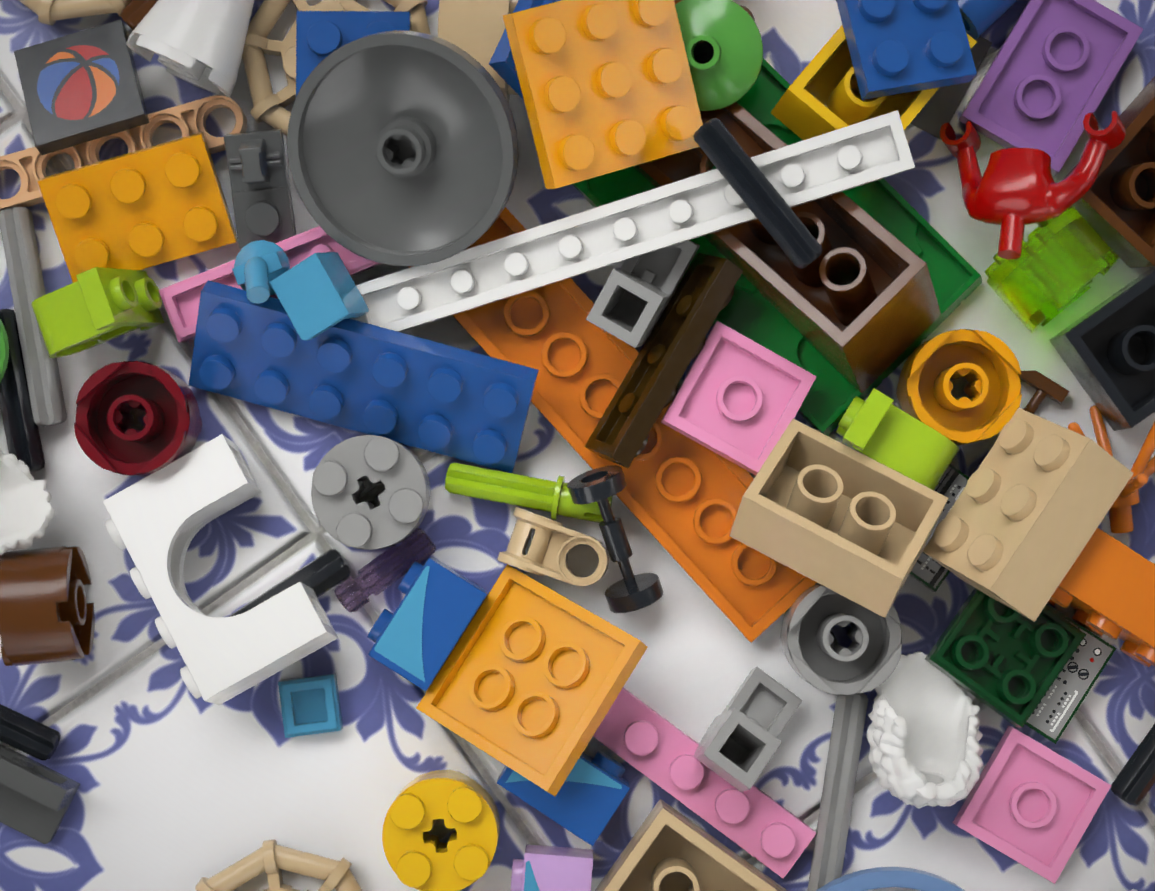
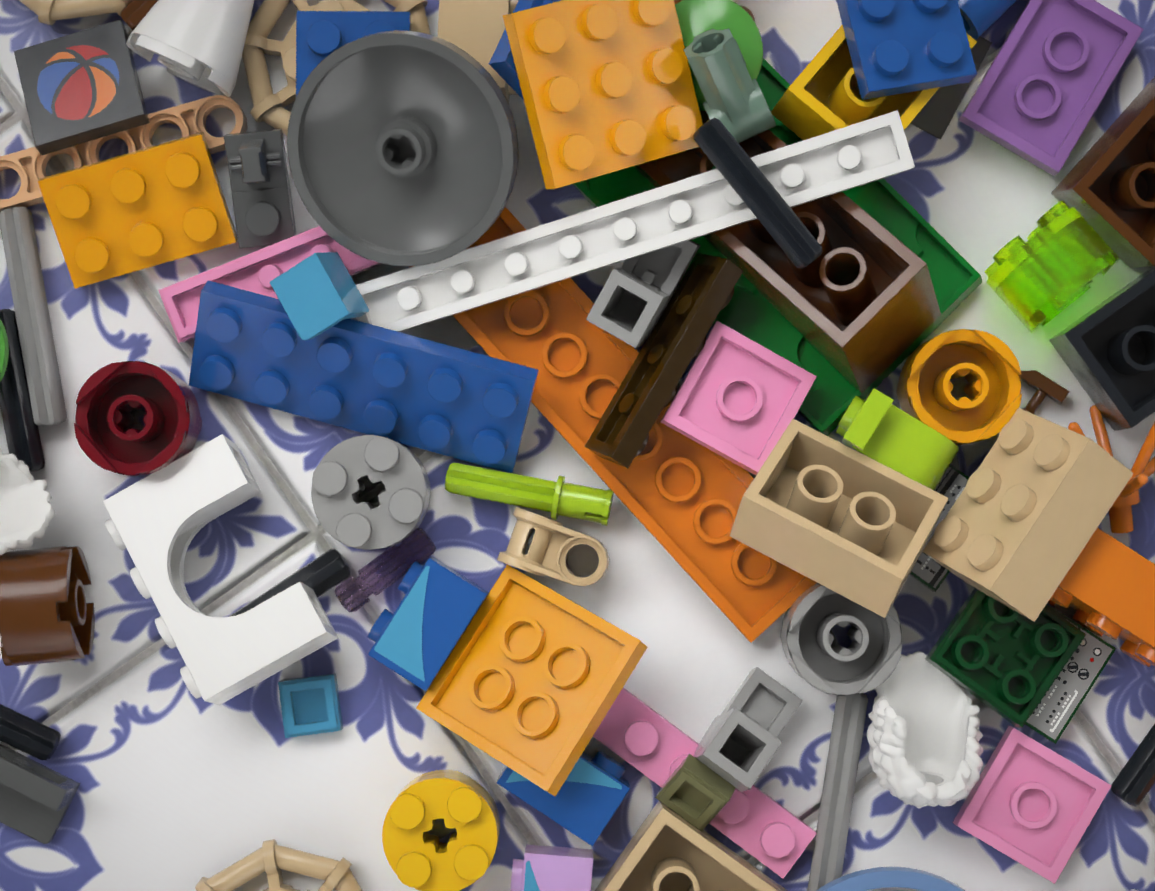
lime pin [31,267,165,358] -> none
dark azure plate [232,240,291,304] -> none
black wheel [567,465,664,613] -> none
red piece [940,111,1126,260] -> none
none -> olive tile [655,754,736,831]
none -> sand green piece [684,28,776,143]

